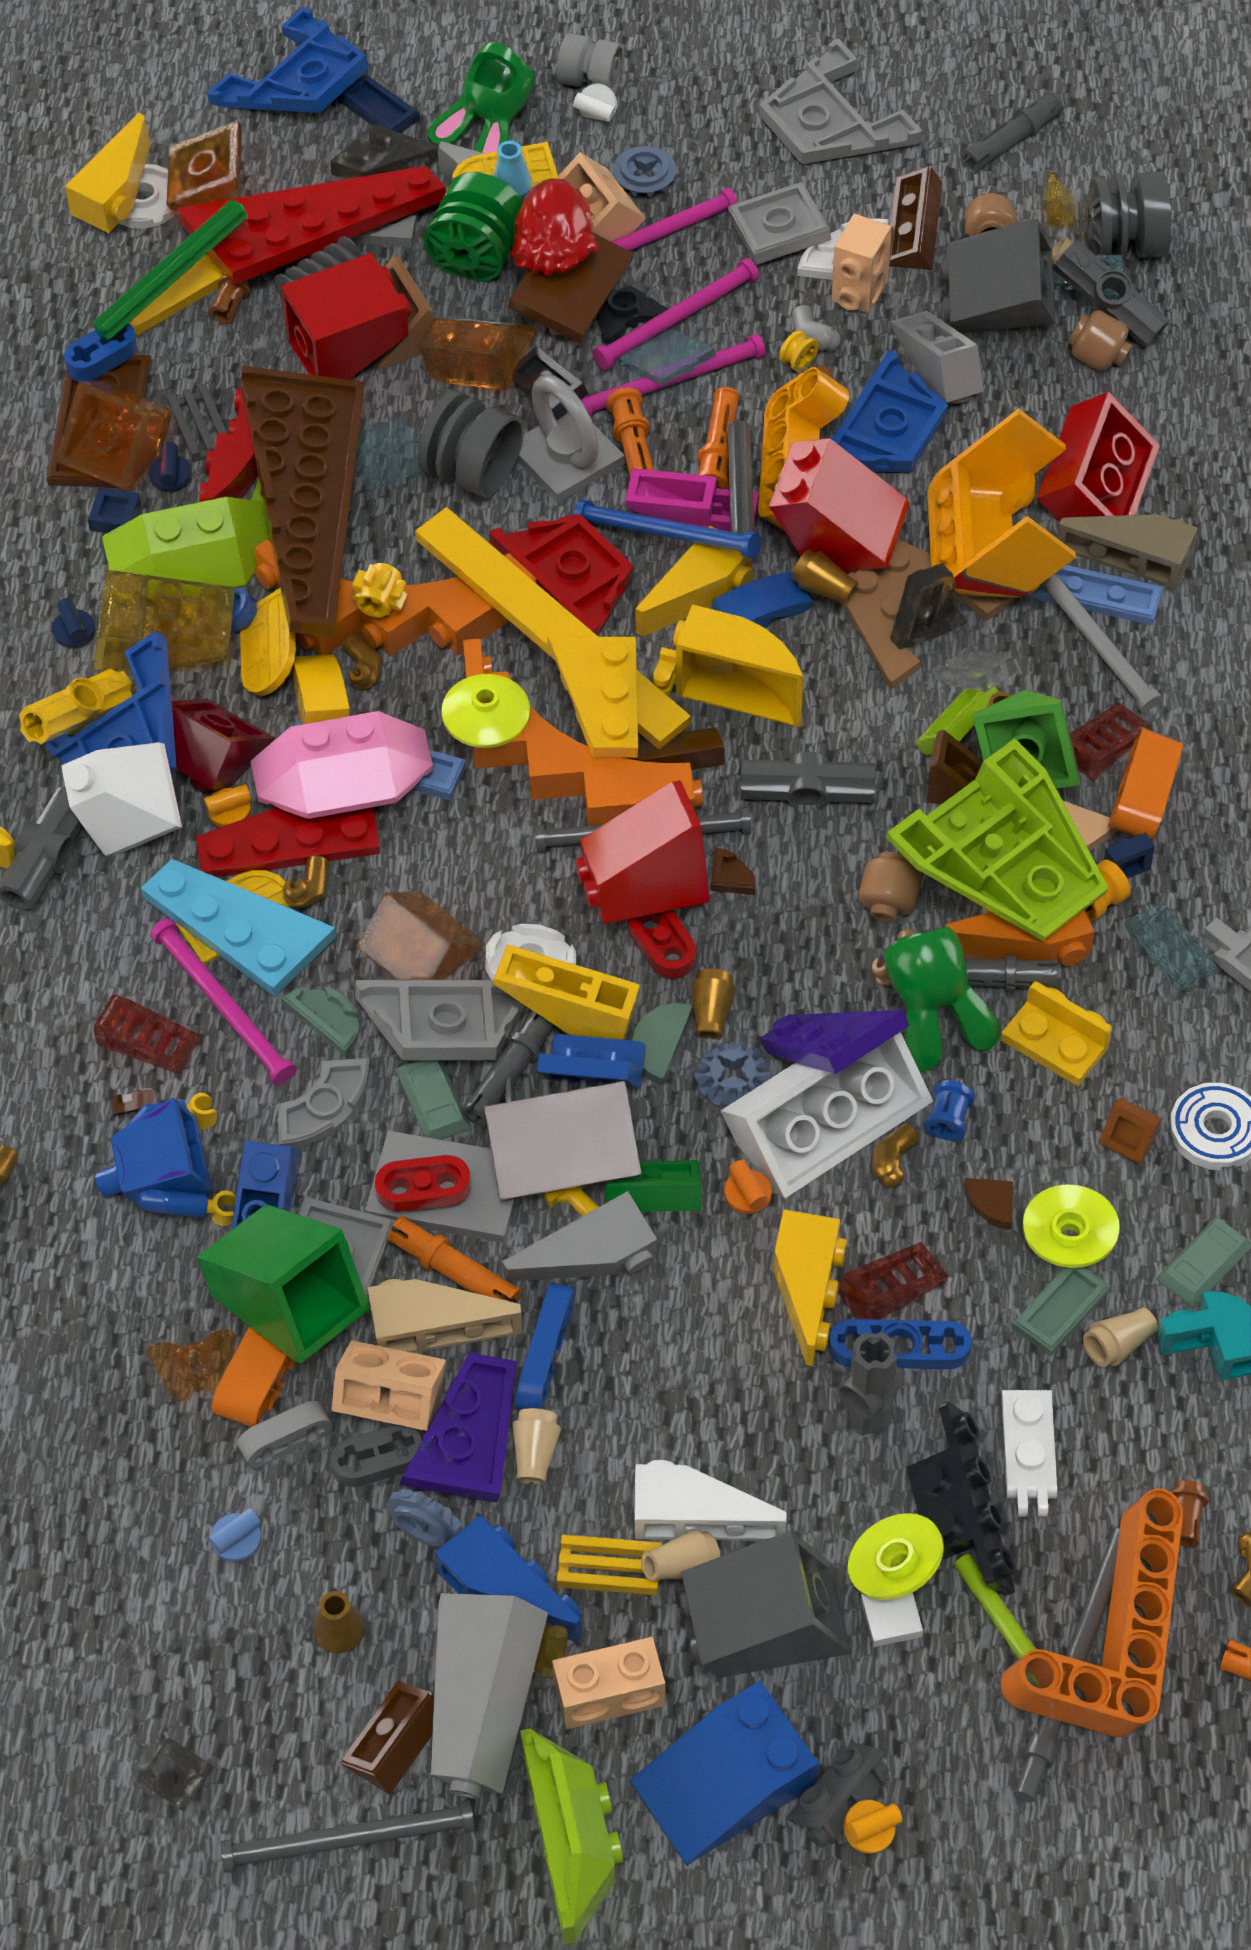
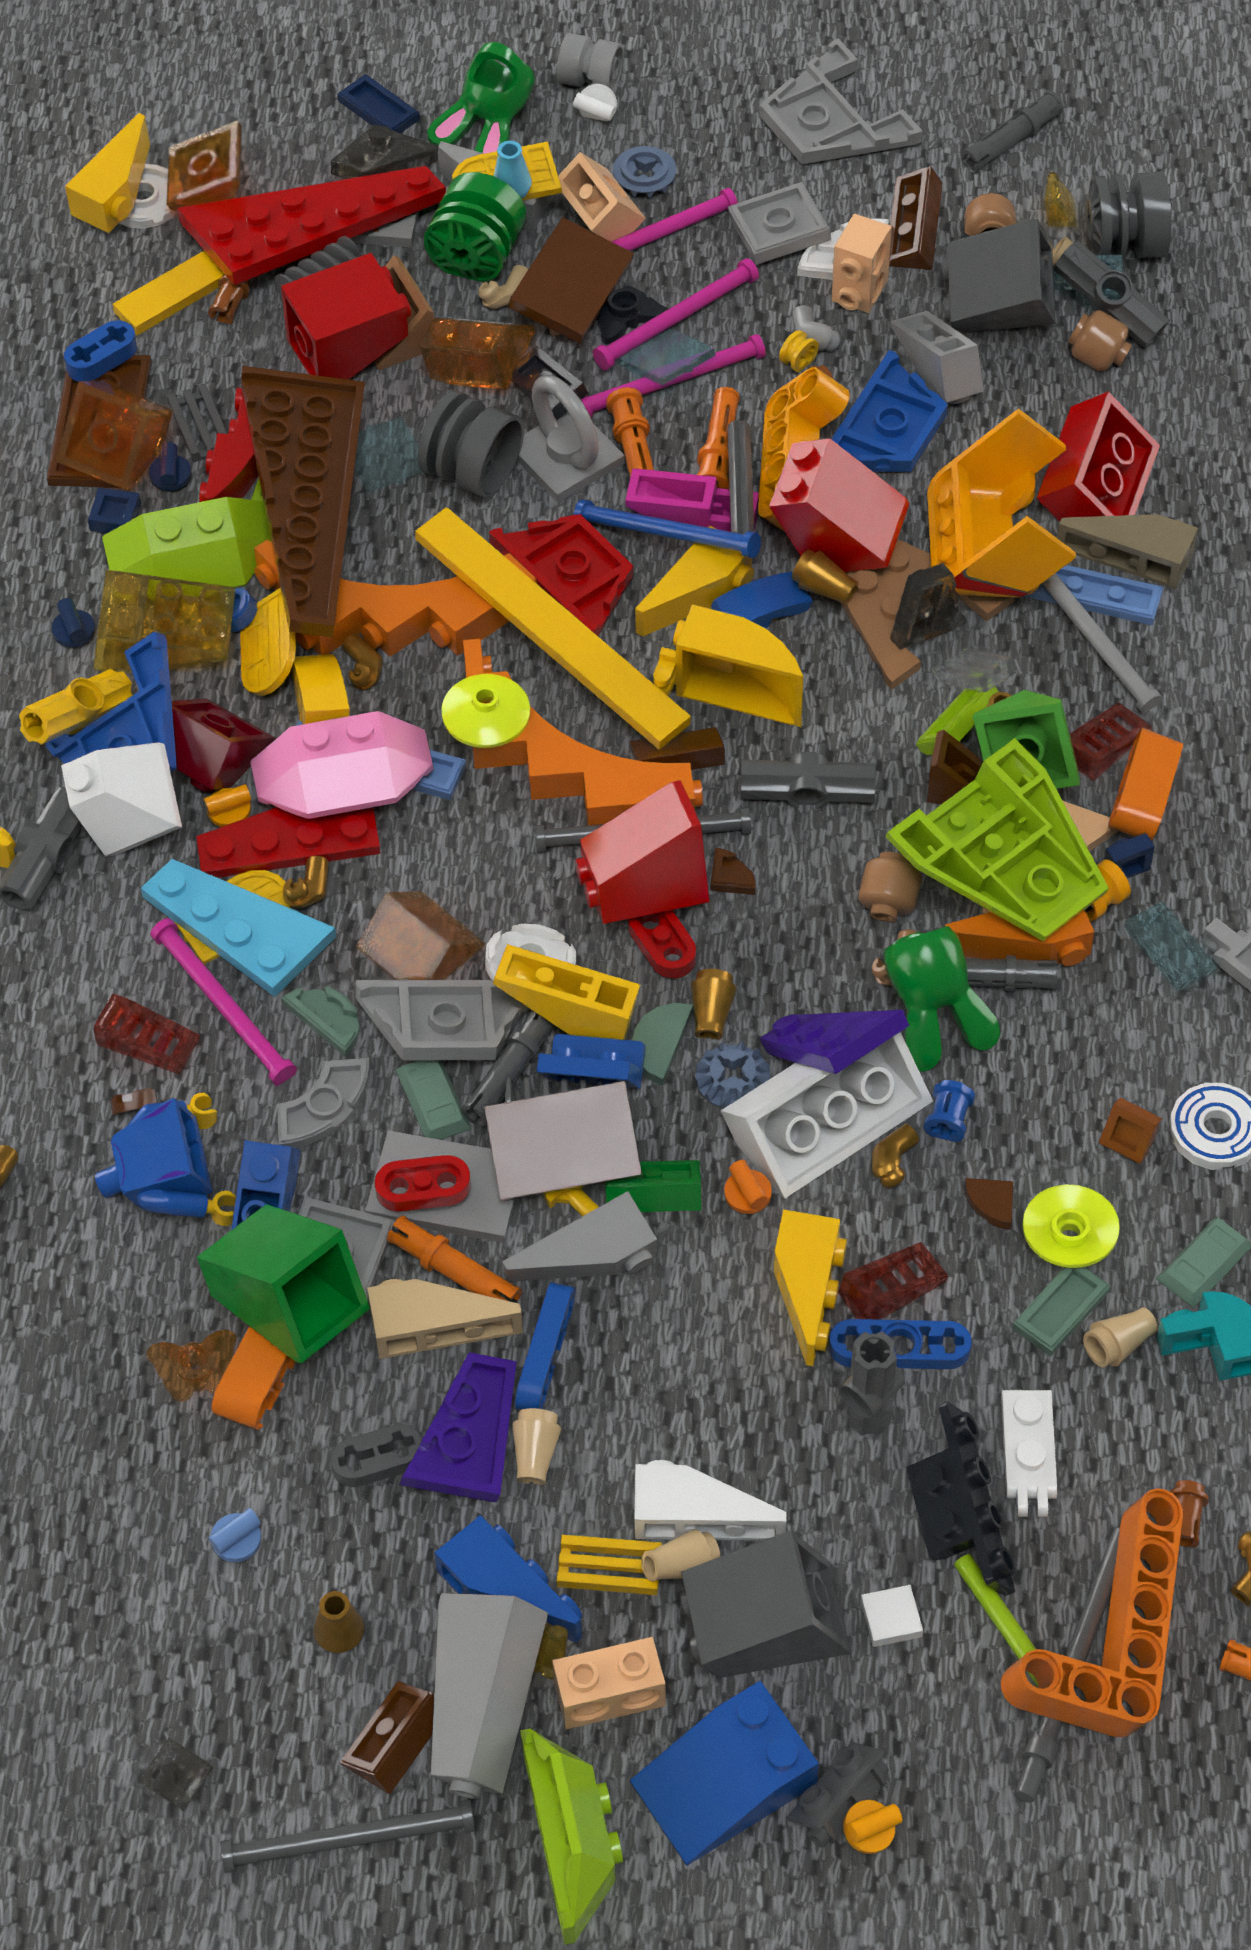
green axle [93,200,247,340] -> none
blue wing [206,7,369,113] -> none
light grey beam [237,1401,333,1469] -> none
light nougat brick [332,1340,446,1431] -> none
yellow gear [351,563,407,618] -> none
sand blue gear [386,1488,462,1547] -> none
red piece [510,178,599,276] -> none
yellow wing [547,636,638,758] -> none
neon yellow dish [848,1513,944,1600] -> none
yellow bracket [1000,981,1112,1087] -> none
none -> tan arm [478,265,528,310]

